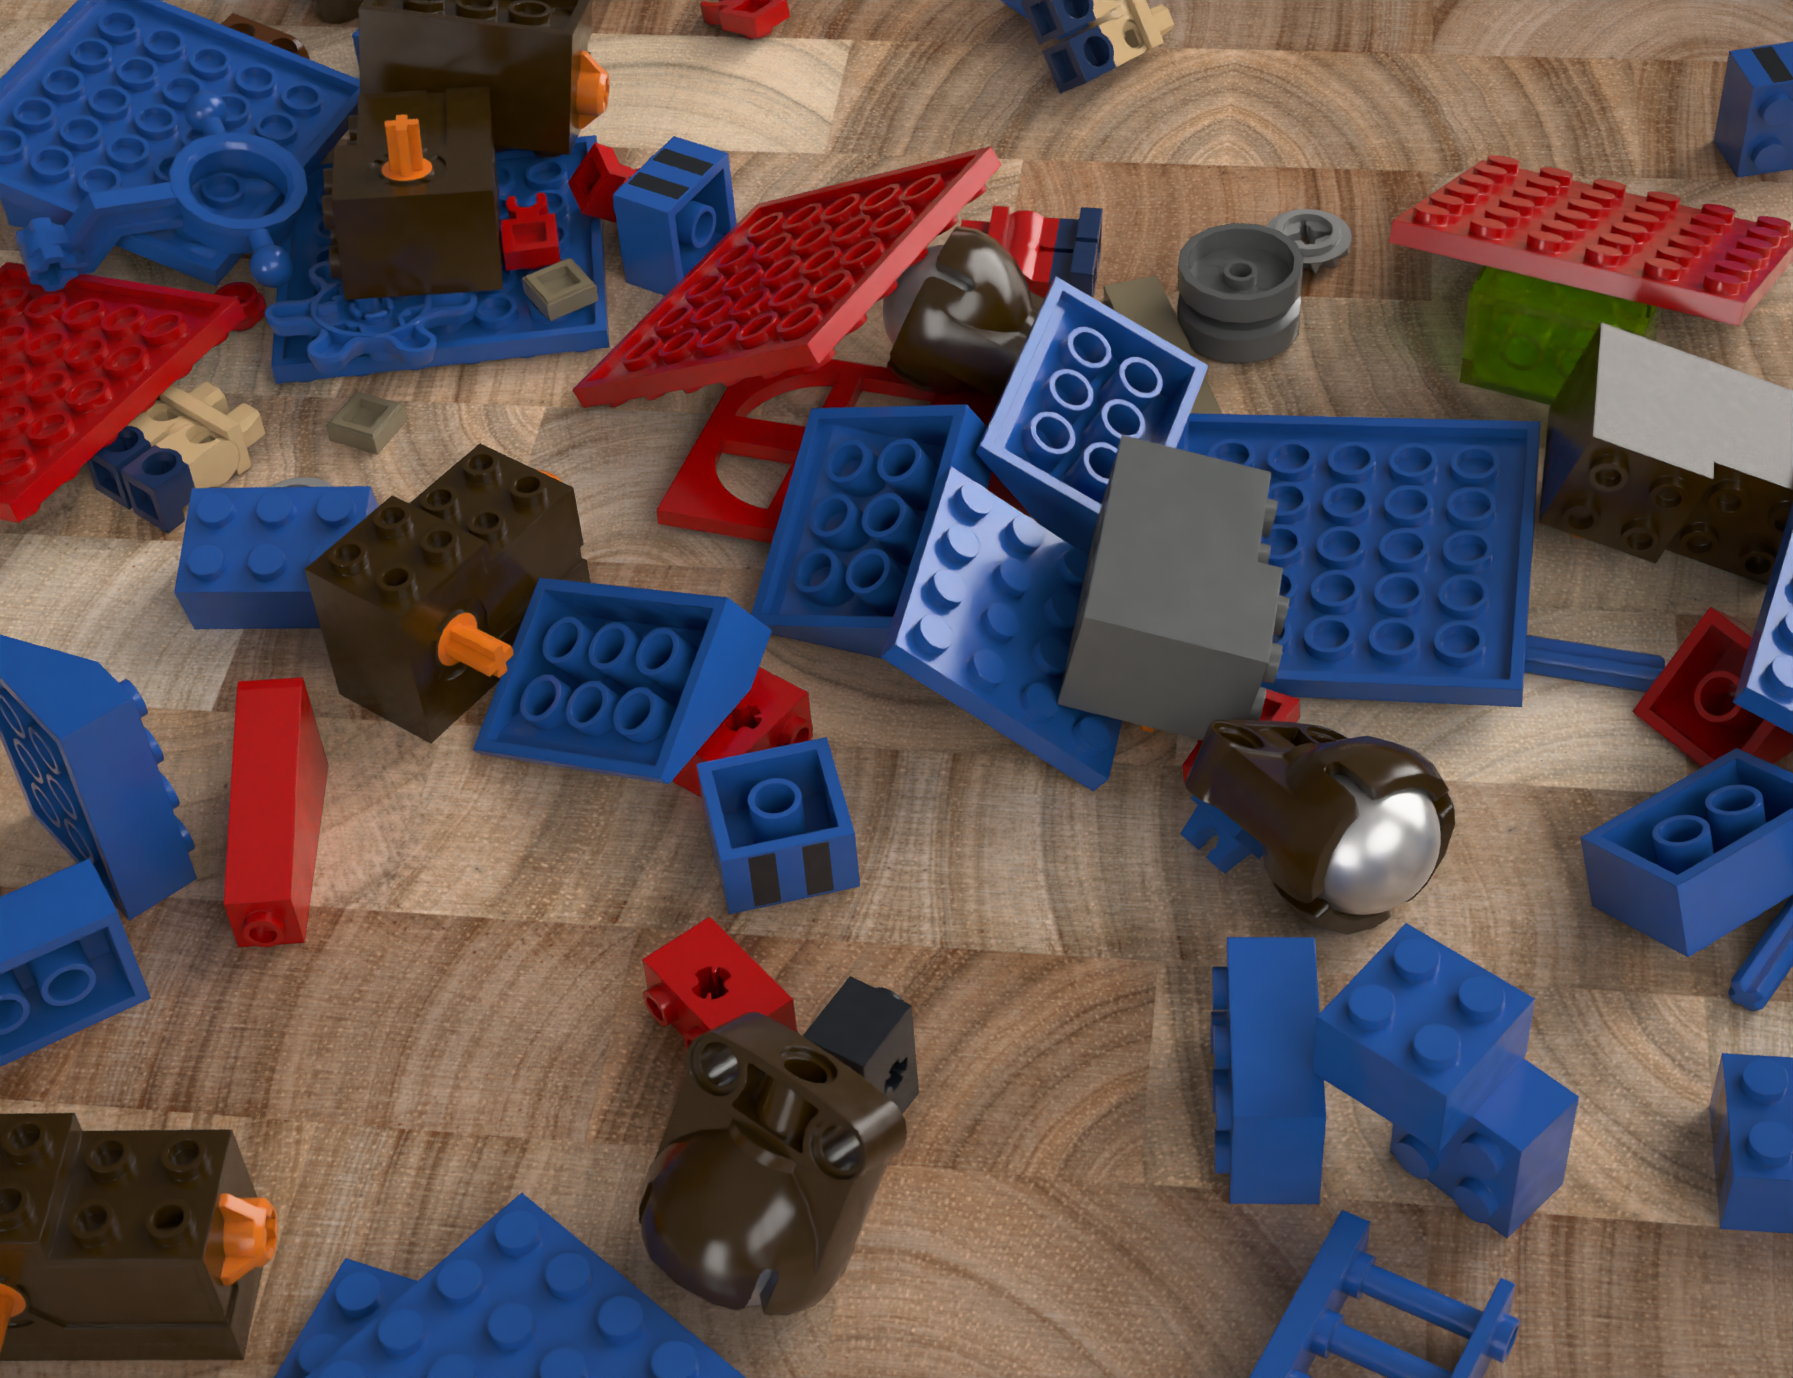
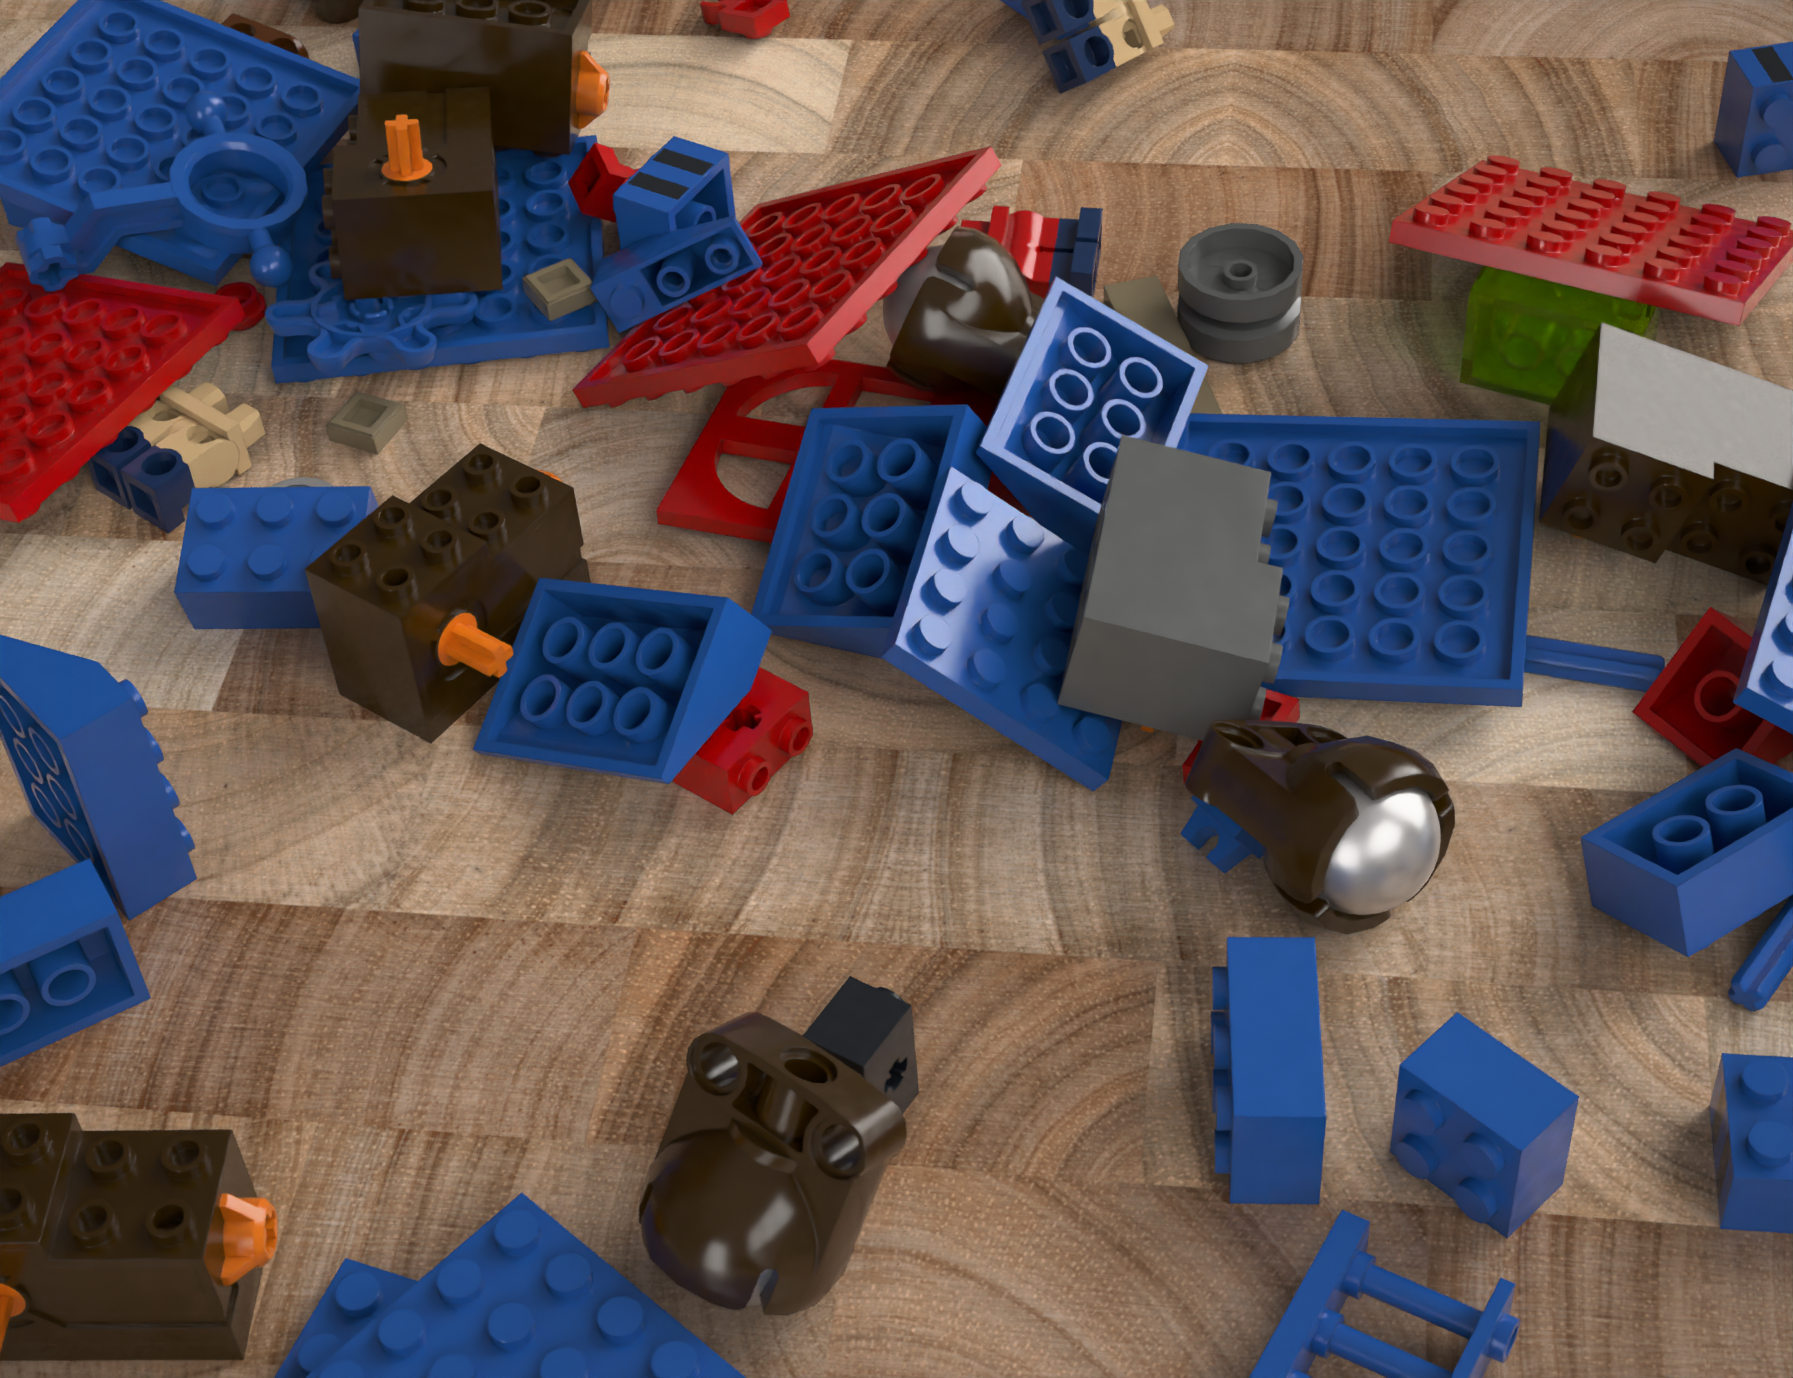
red slope [223,677,329,947] -> none
red plate [501,192,561,271] -> none
red brick [642,916,798,1050] -> none
blue brick [696,737,860,914] -> none
light grey gear [1266,209,1352,273] -> none
blue brick [1312,923,1535,1152] -> none
none -> blue slope [590,216,763,333]

